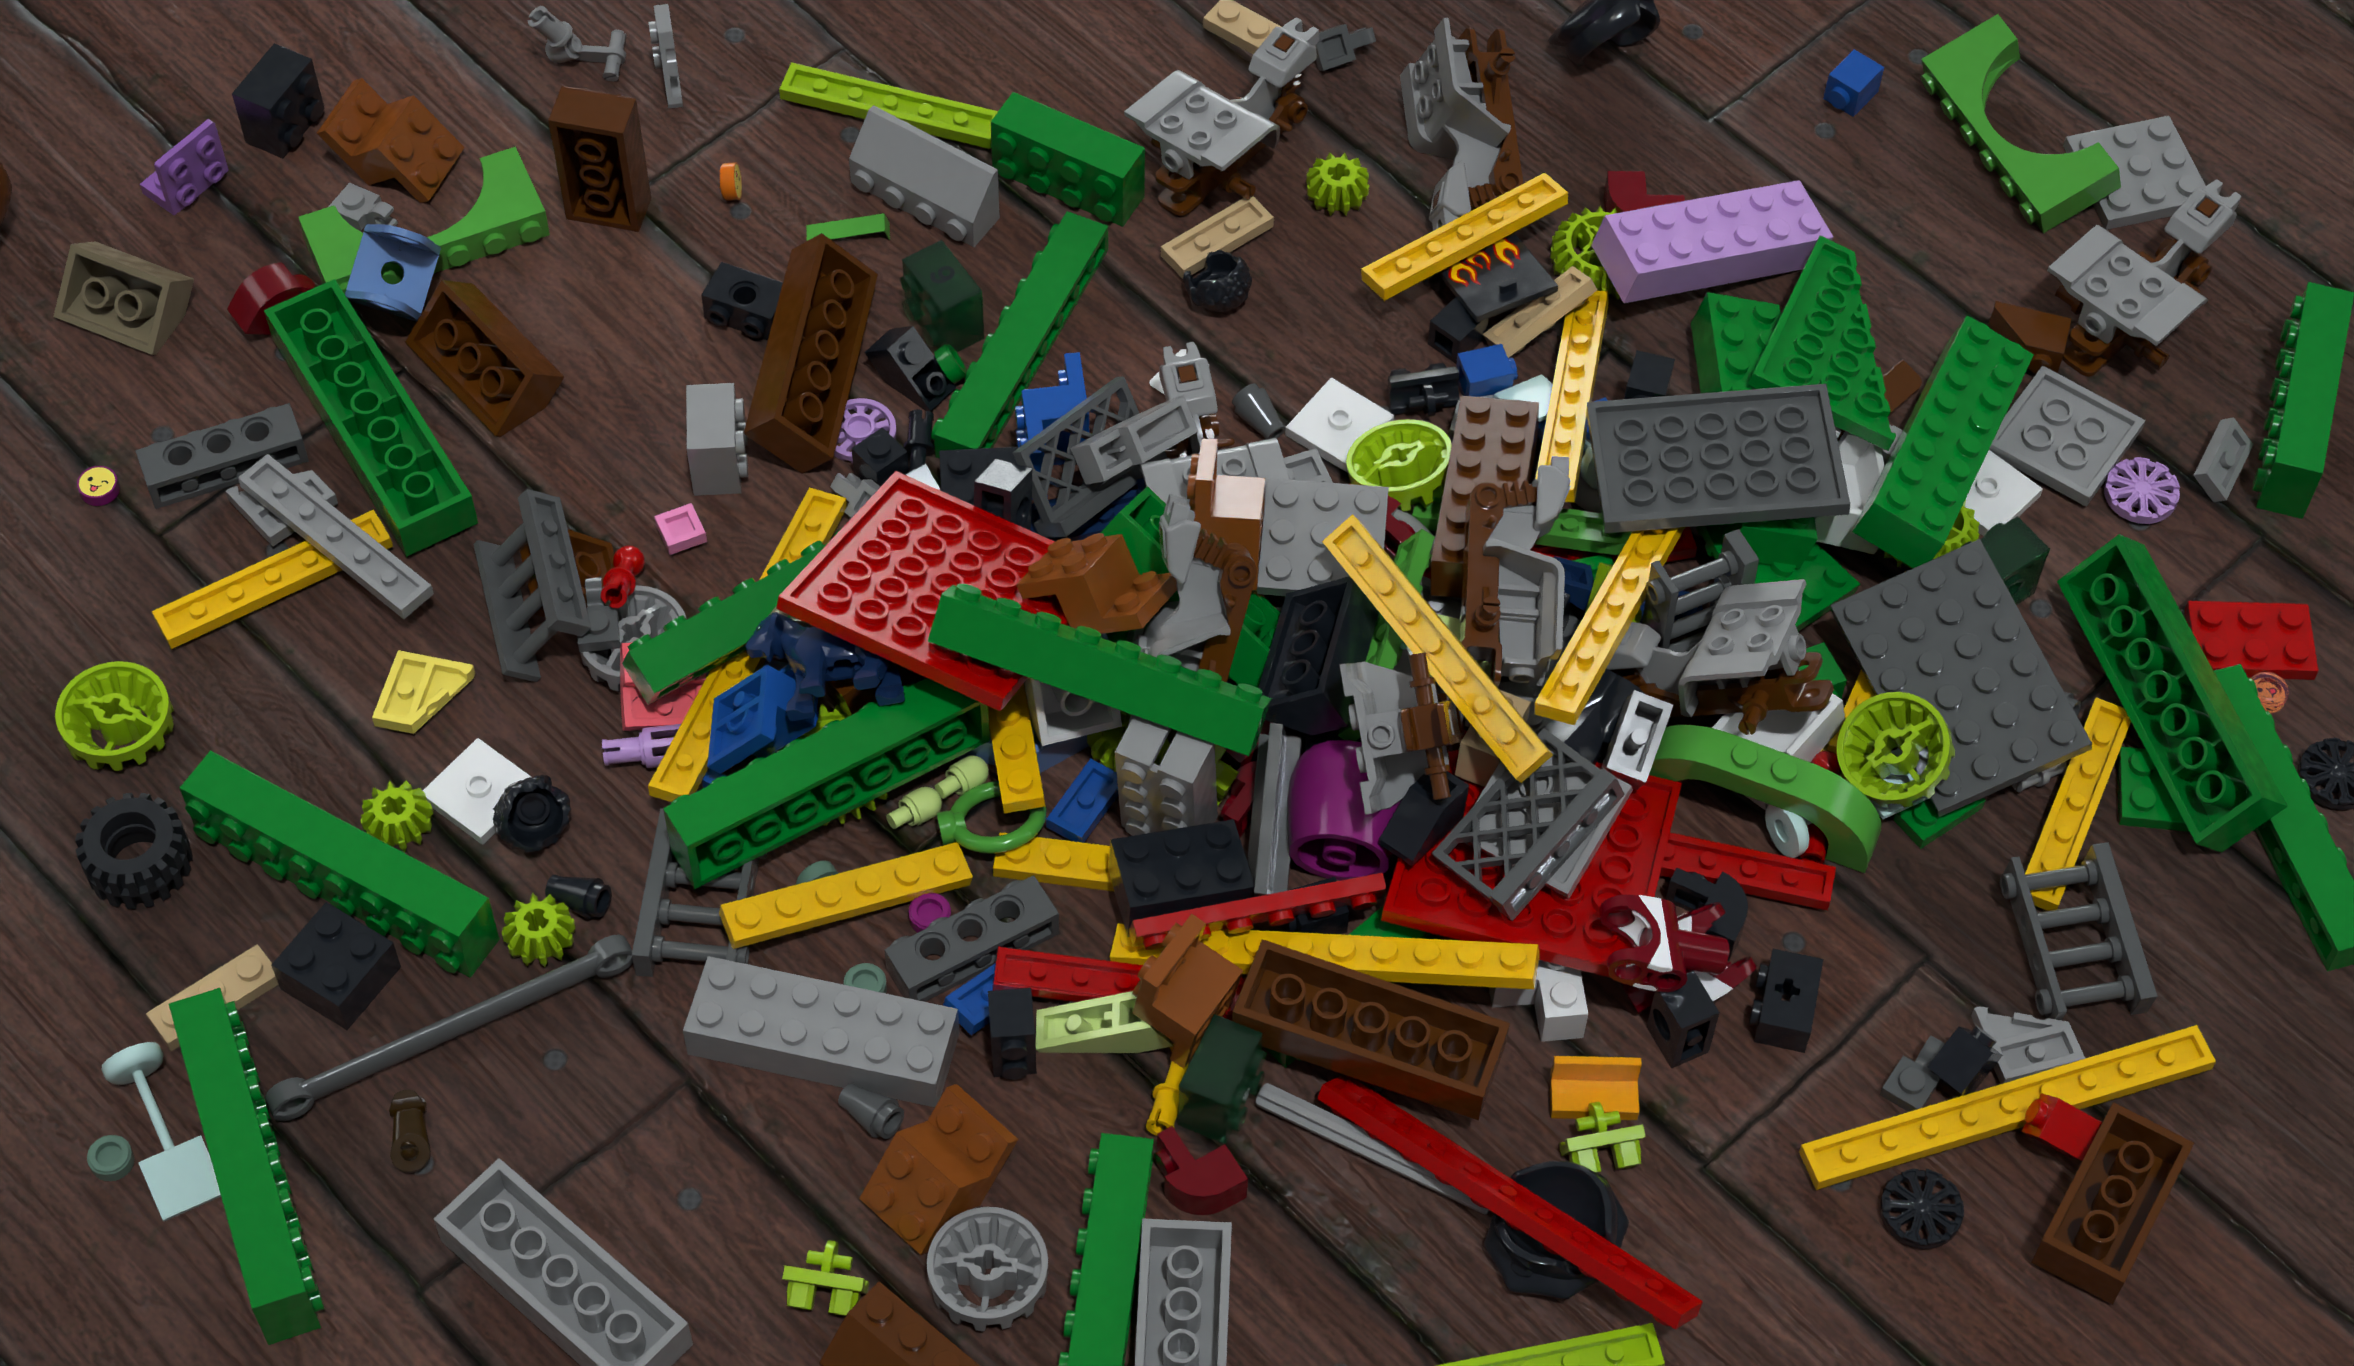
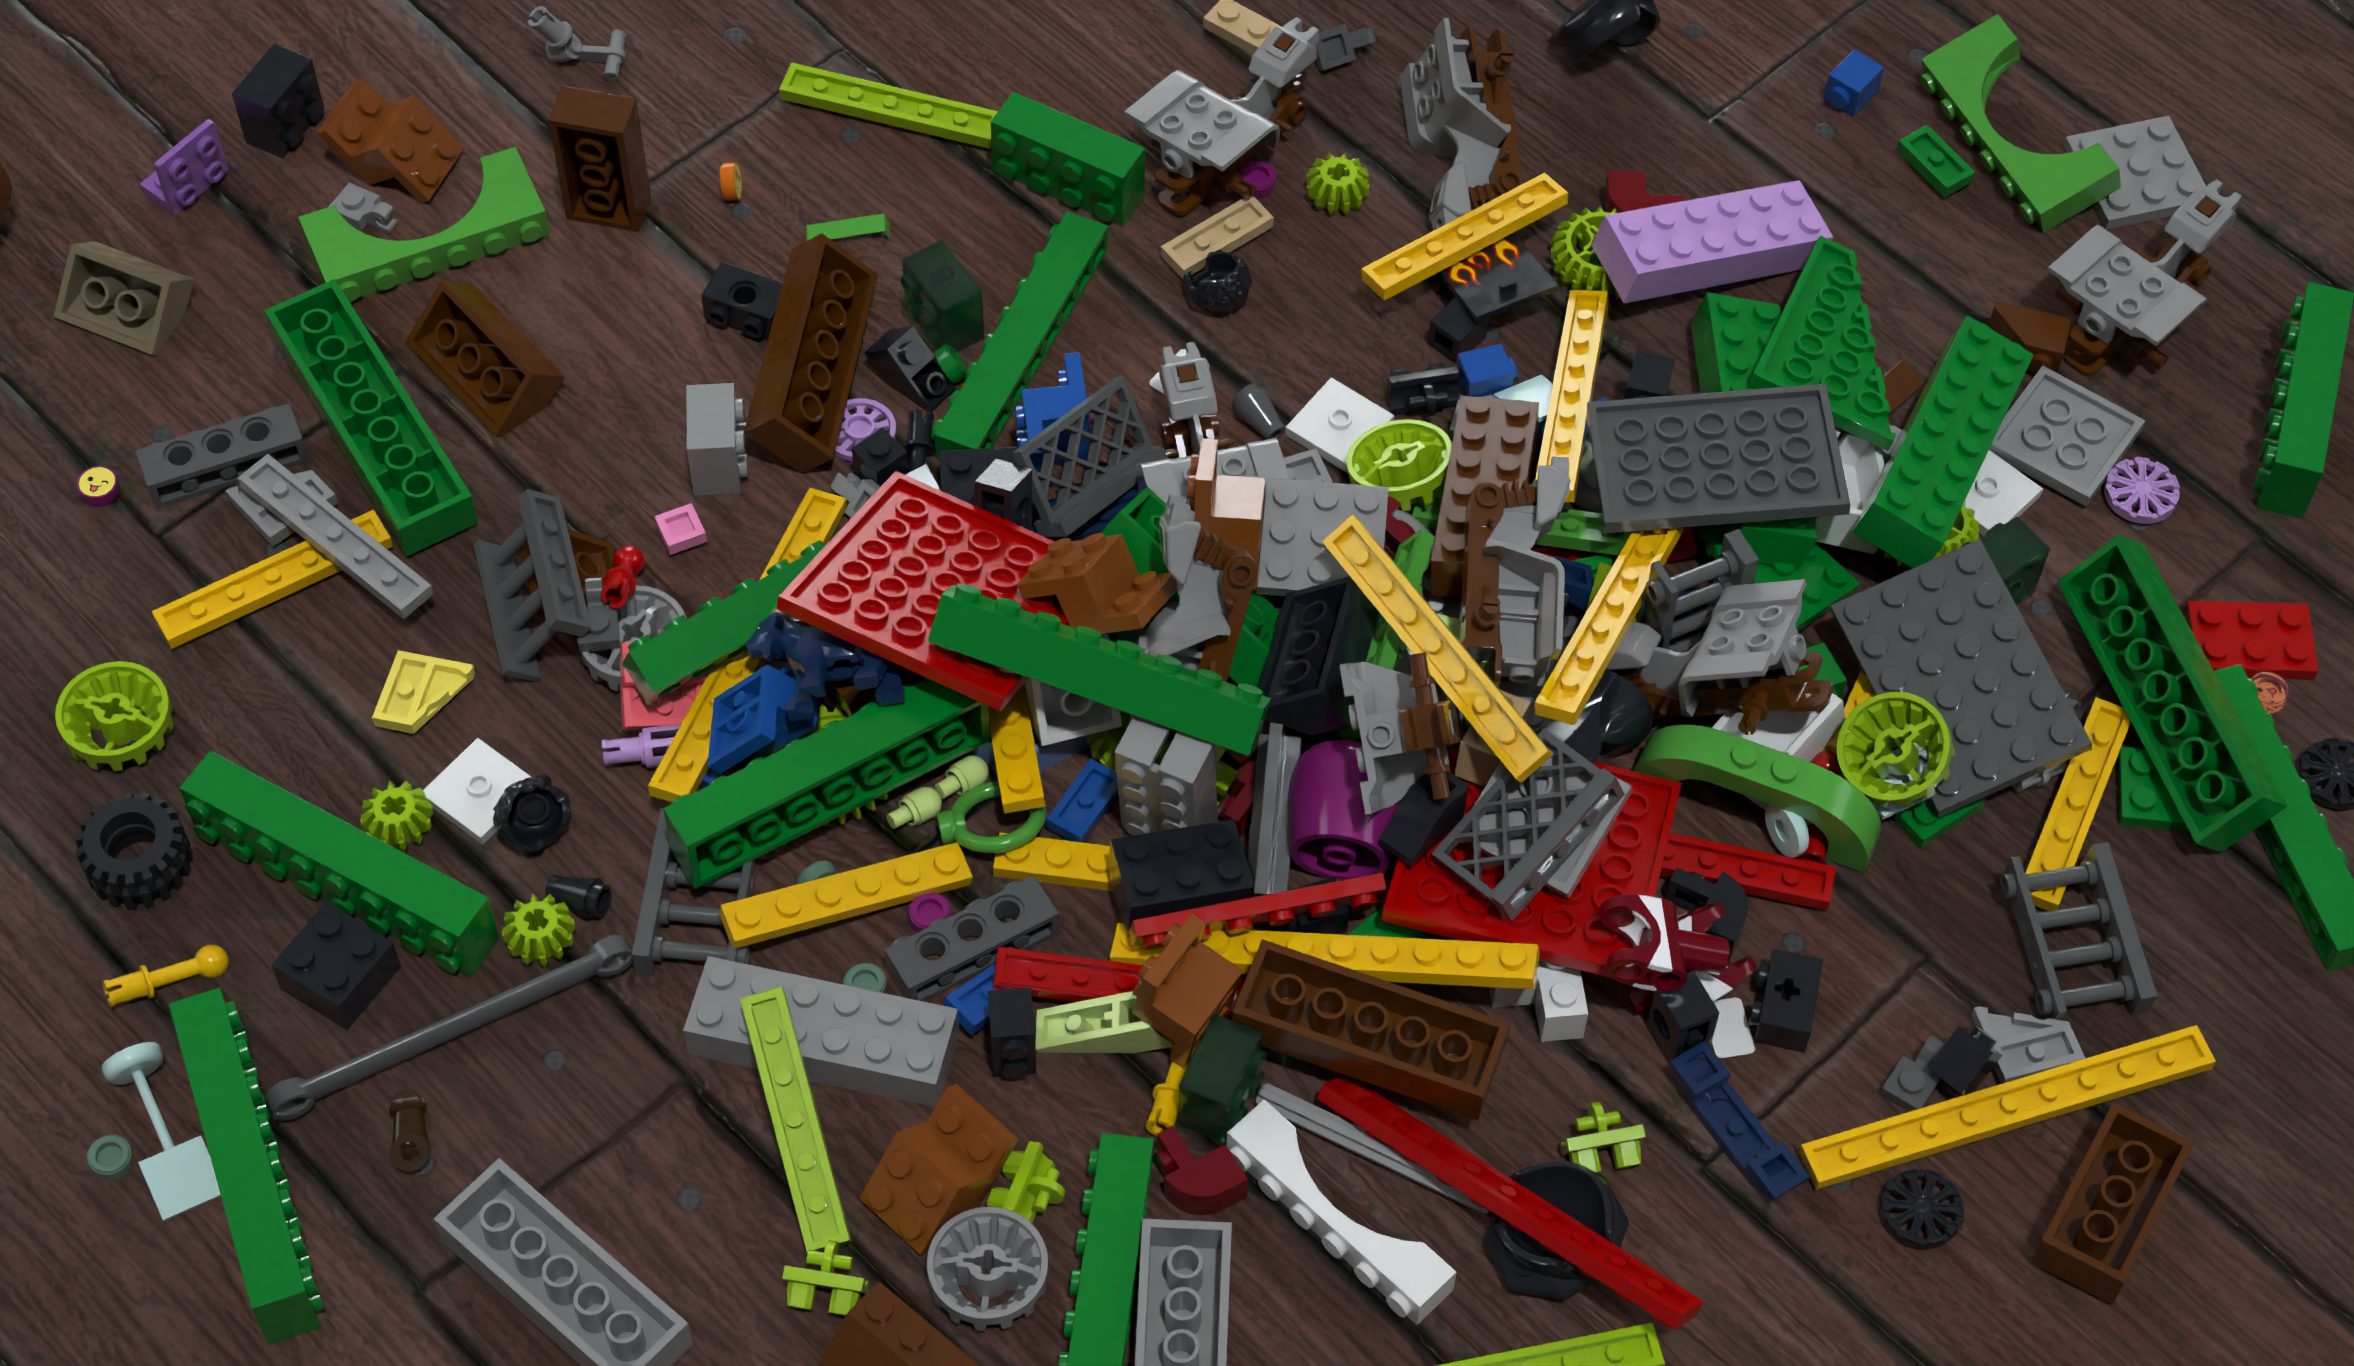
tan plate [146,944,279,1051] -> none
dark red brick [227,263,315,335] -> none
medium blue hose [345,224,441,322] -> none
light grey wing [648,4,683,108] -> none
dark grey cone [838,1083,904,1139] -> none
light grey slope [849,105,1000,247] -> none
light grey slope [1070,395,1199,485] -> none
tan plate [1483,266,1597,358] -> none
light orange panel [1549,1056,1642,1120] -> none
light grey brick [1601,690,1673,790] -> none
red brick [2021,1093,2102,1161] -> none
light grey plate [2194,417,2253,502] -> none
none -> yellow pin [102,945,229,1007]
none -> lime plate [740,986,852,1253]
none -> lime hips [987,1141,1066,1223]
none -> white arch [1227,1099,1457,1325]
none -> magenta tile [1239,161,1276,198]
none -> dark blue slope [1669,1040,1810,1202]
none -> white sticker [1712,997,1755,1058]
none -> green plate [1896,125,1976,198]

